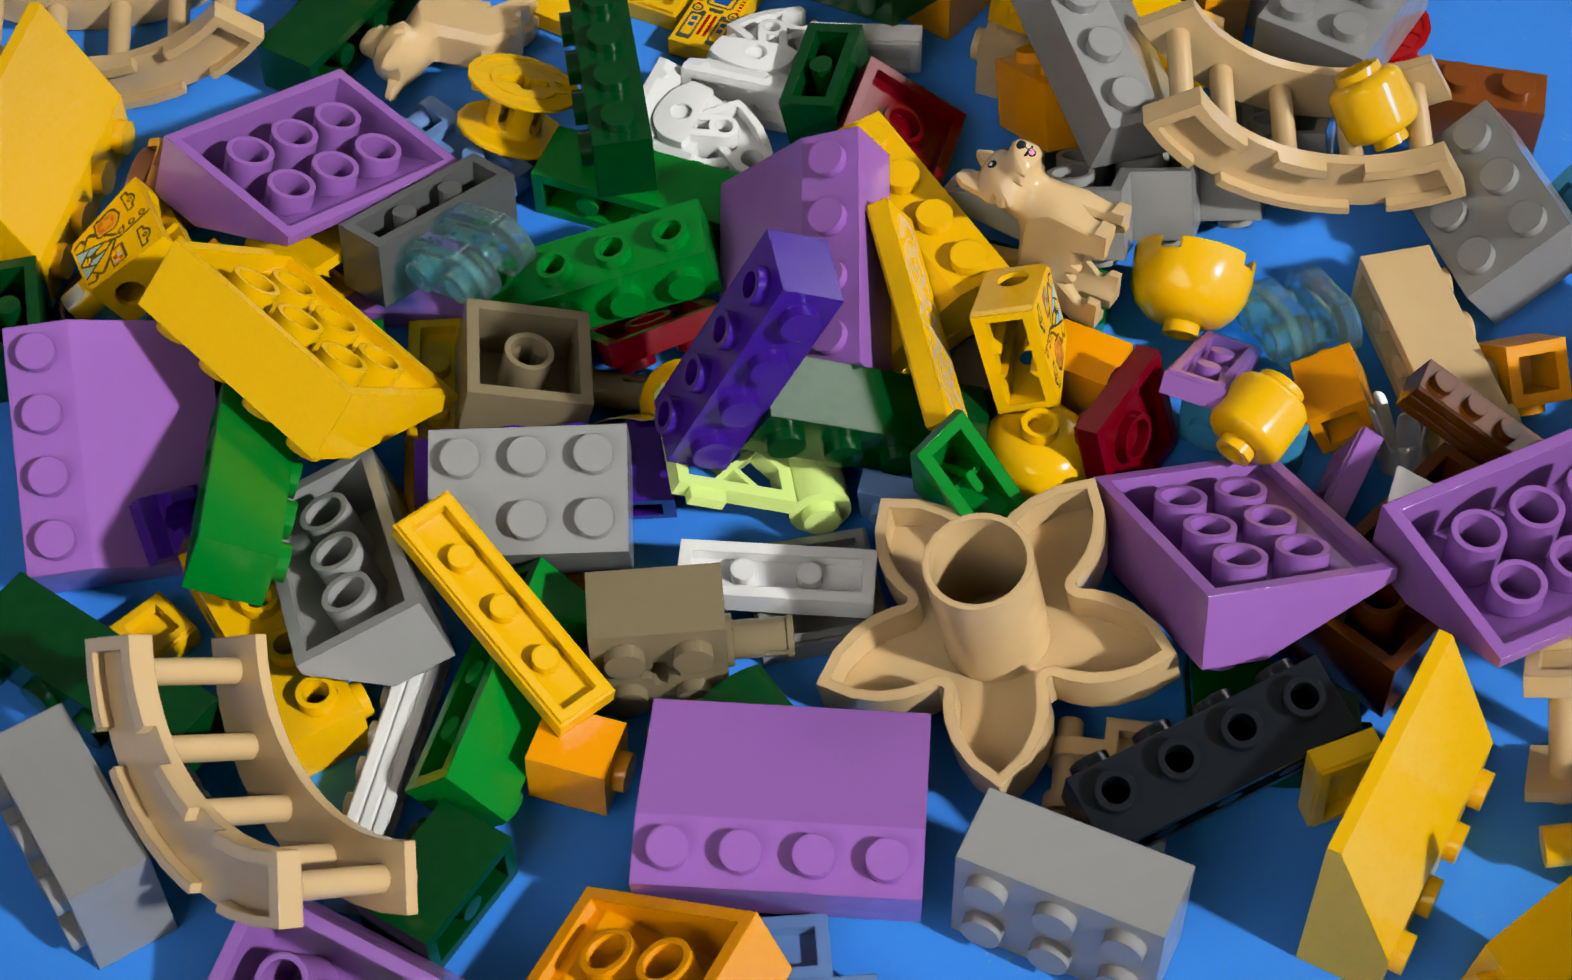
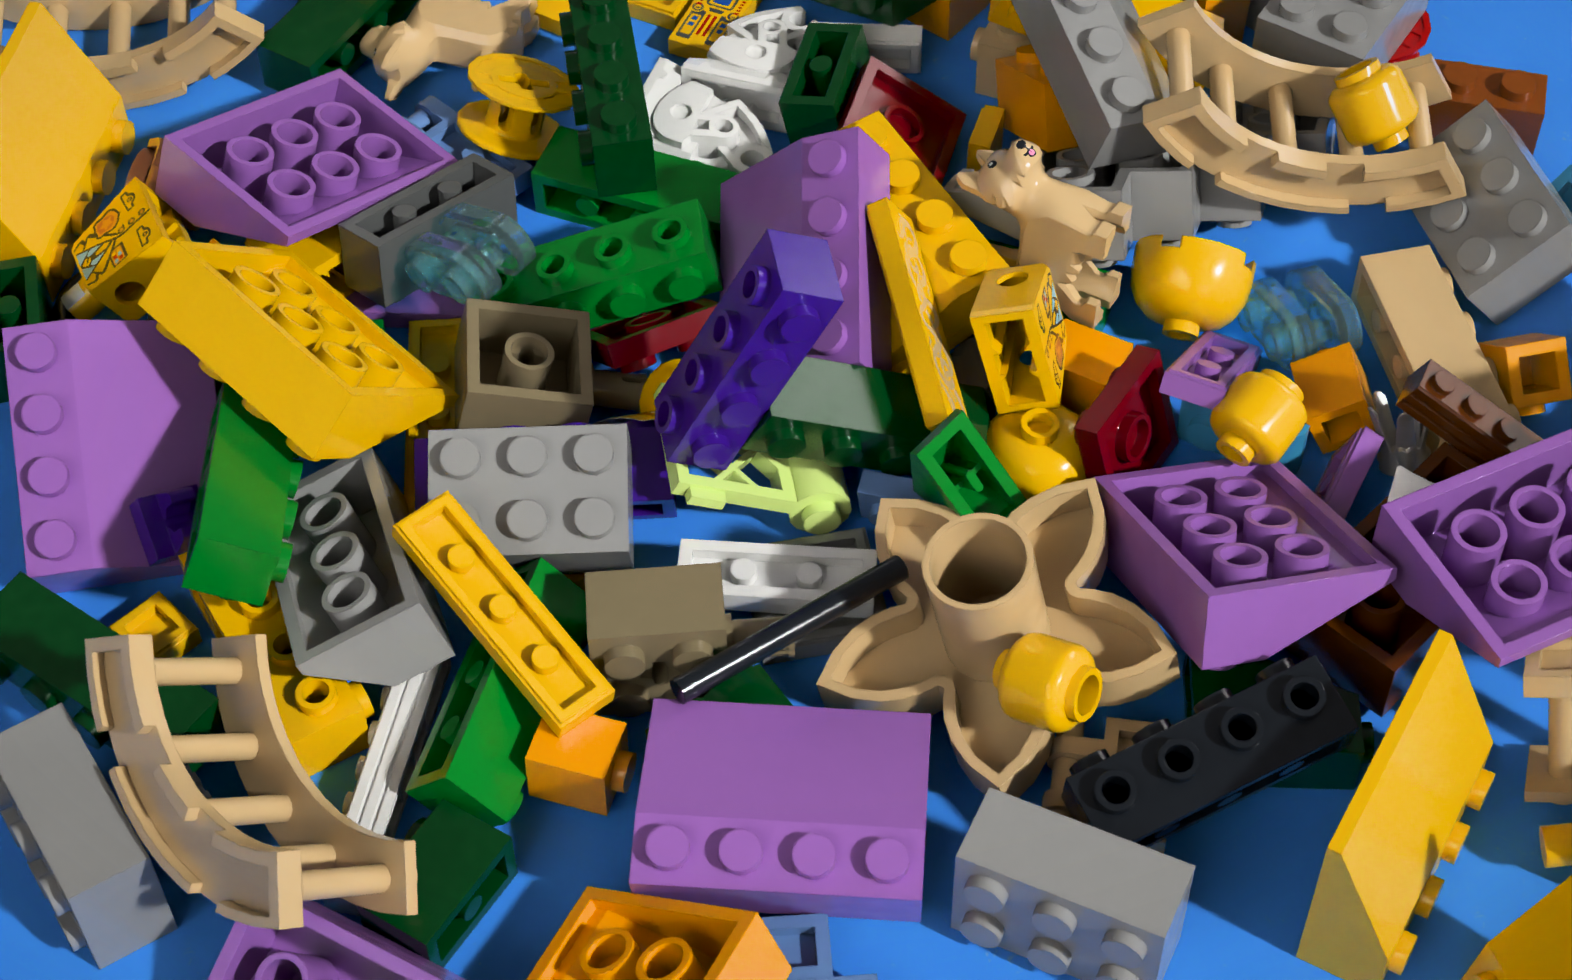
yellow tile [1298,727,1381,827] -> none
none -> black bar [670,555,909,704]
none -> yellow tile [967,104,1005,171]
none -> yellow head [992,633,1103,733]

